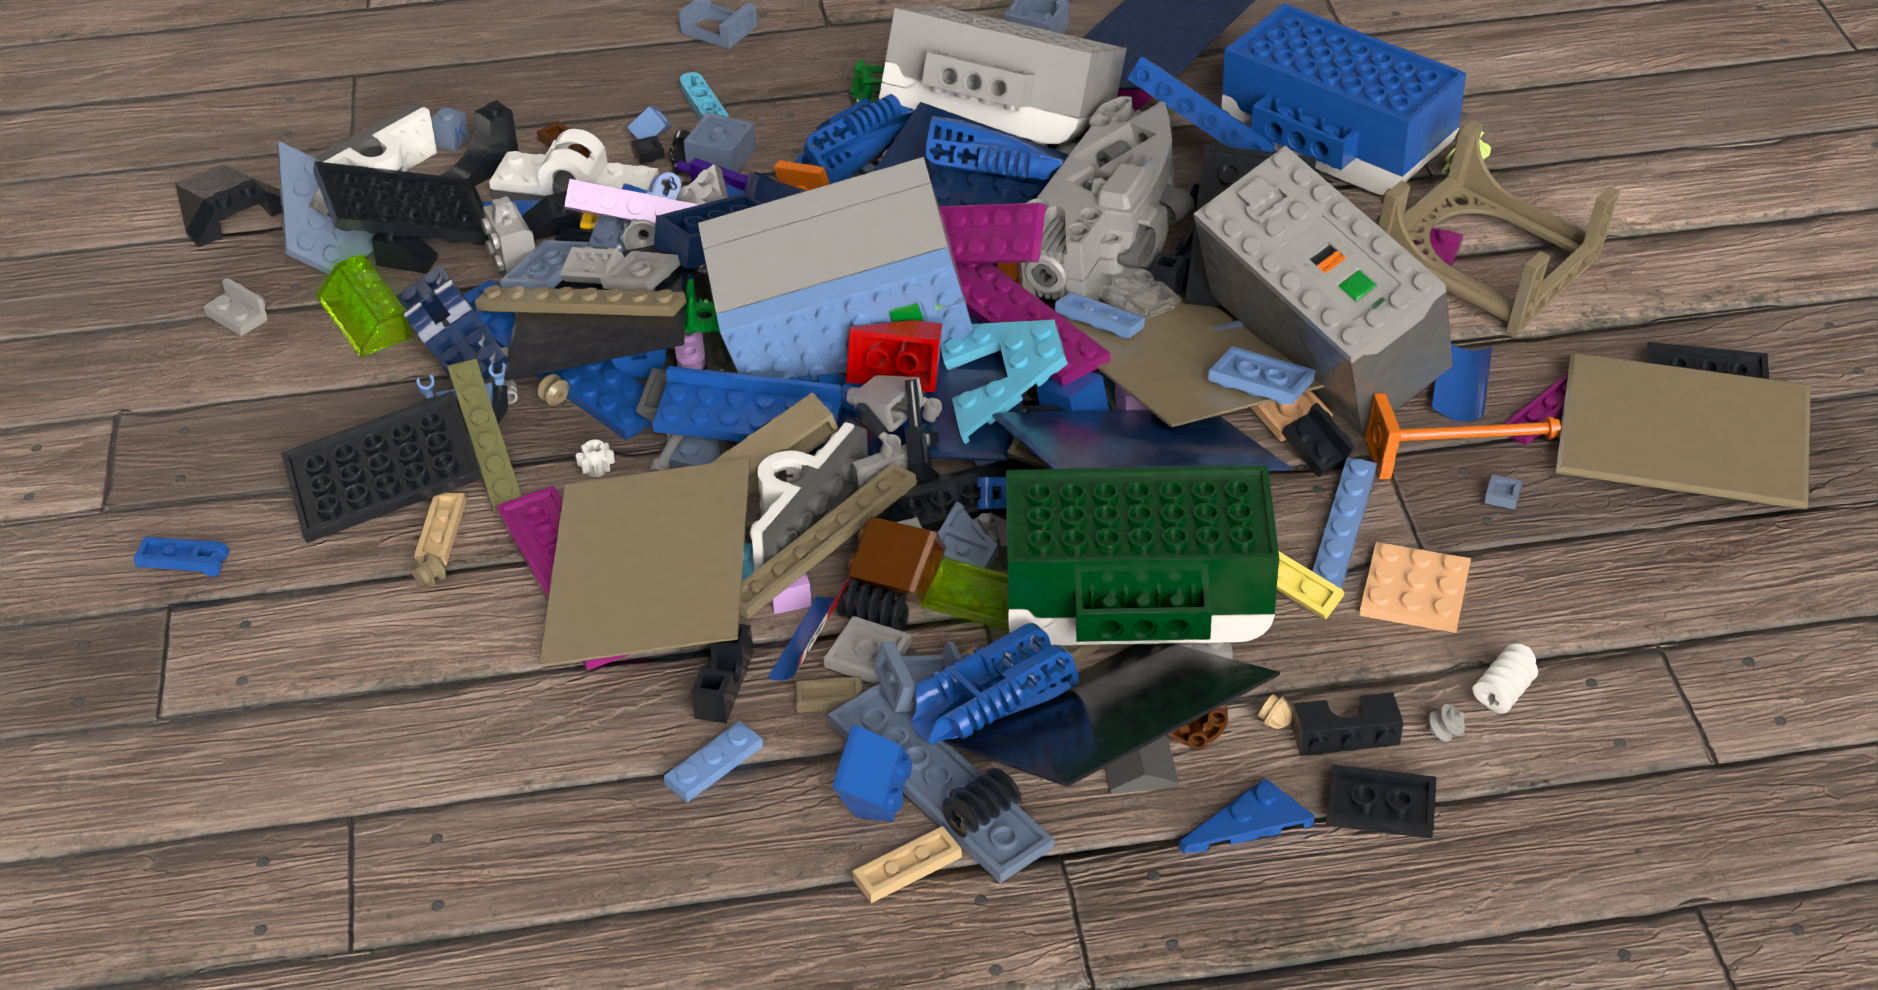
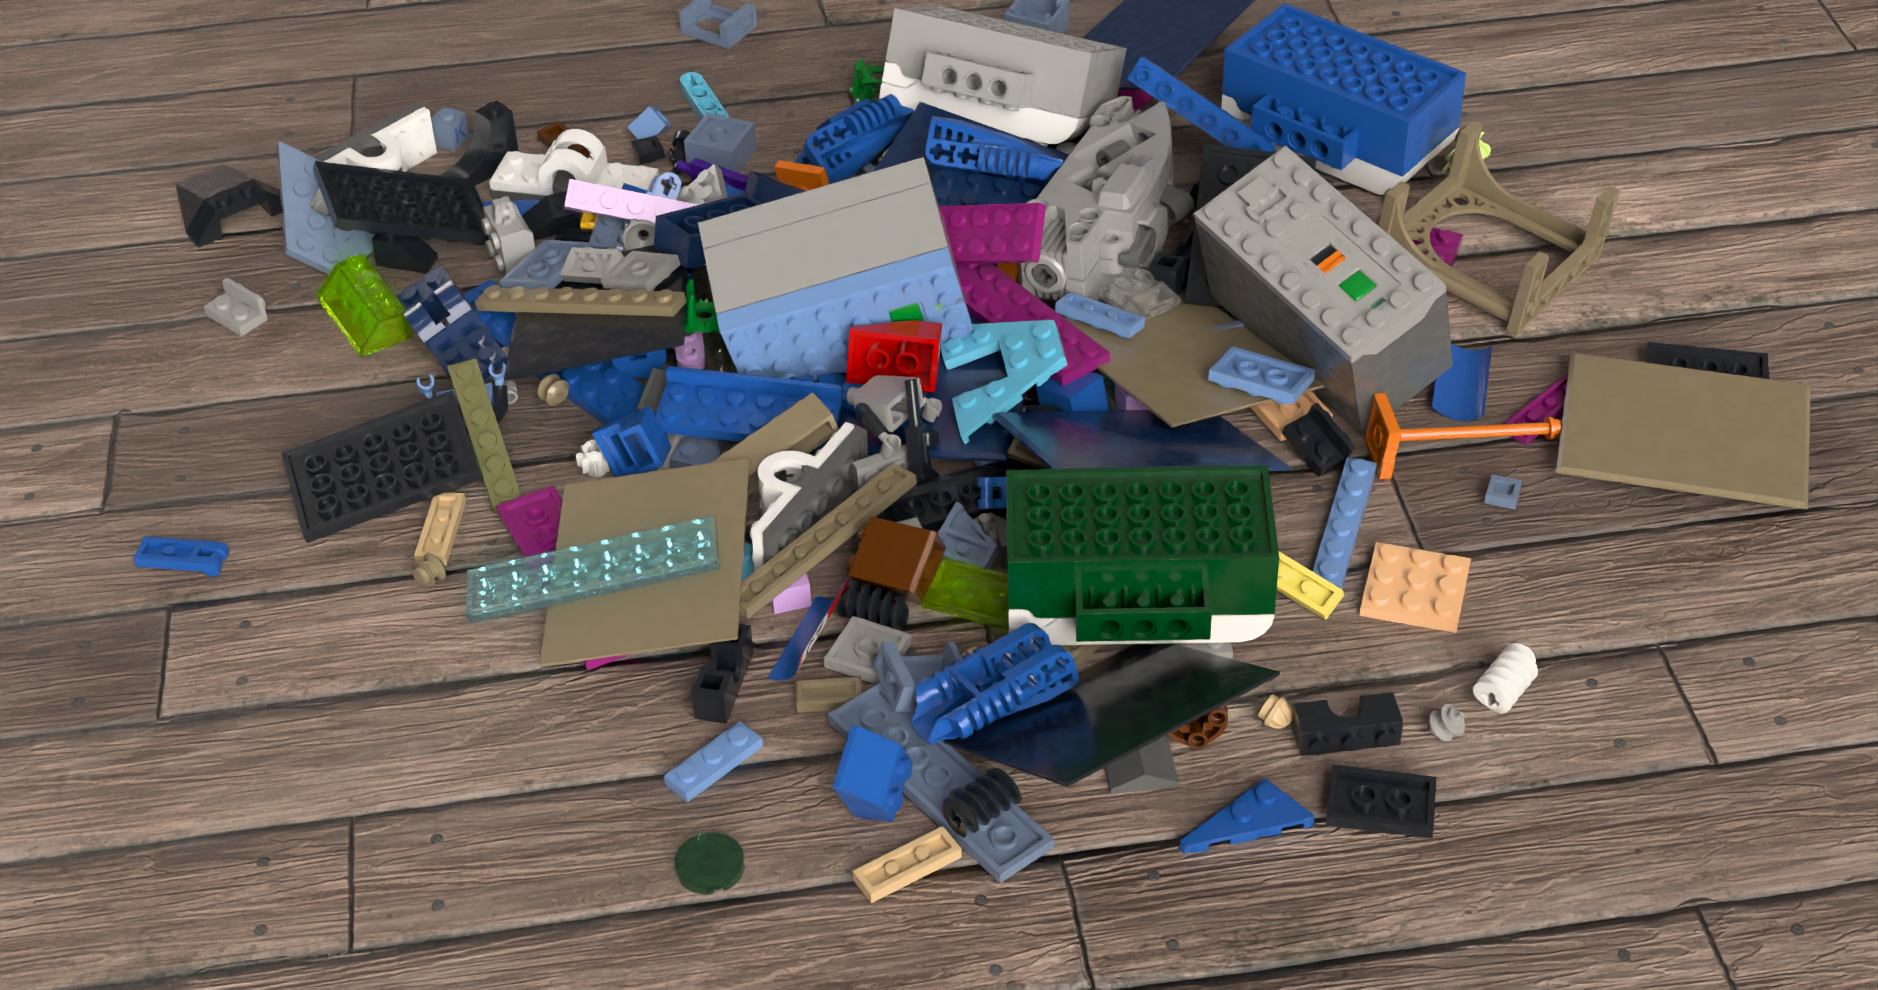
none -> clear light blue plate [466,516,720,624]
none -> blue plate [592,406,672,477]
none -> clear green tile [674,832,745,895]

